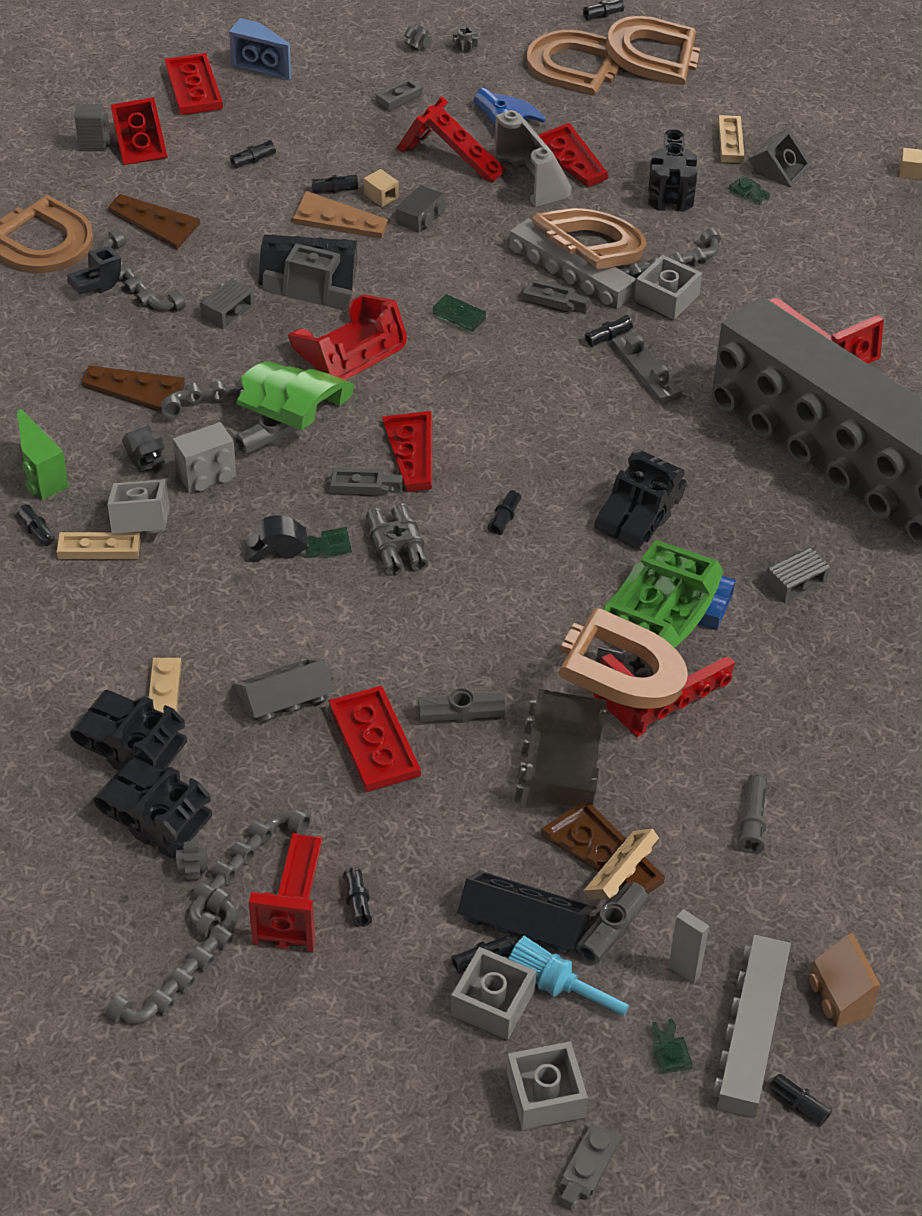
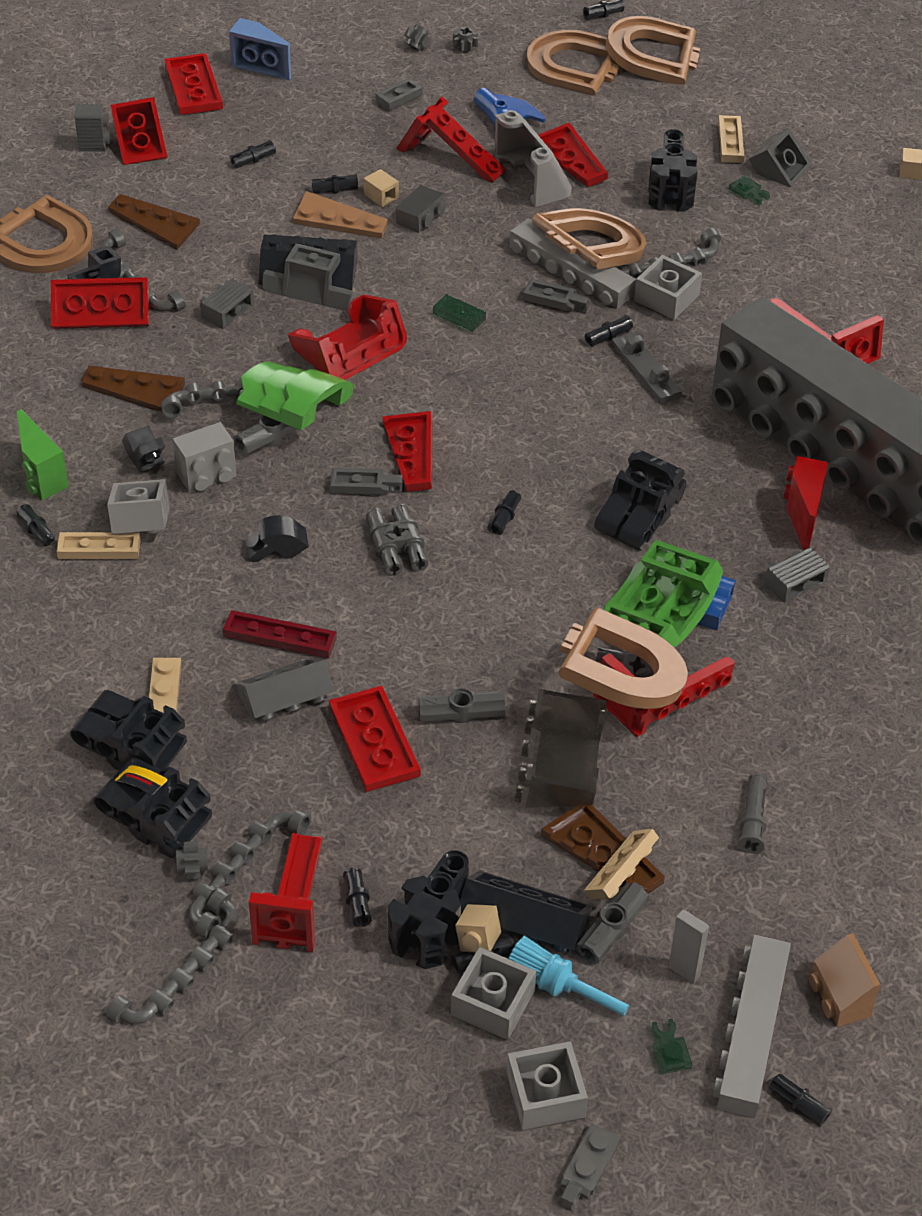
clear green plate [305,527,352,558] -> none
none -> red plate [51,277,149,329]
none -> sticker [115,765,167,794]
none -> dark red plate [223,610,337,659]
none -> black connector [388,850,469,969]
none -> tan brick [455,904,501,952]
none -> red slope [783,456,828,550]

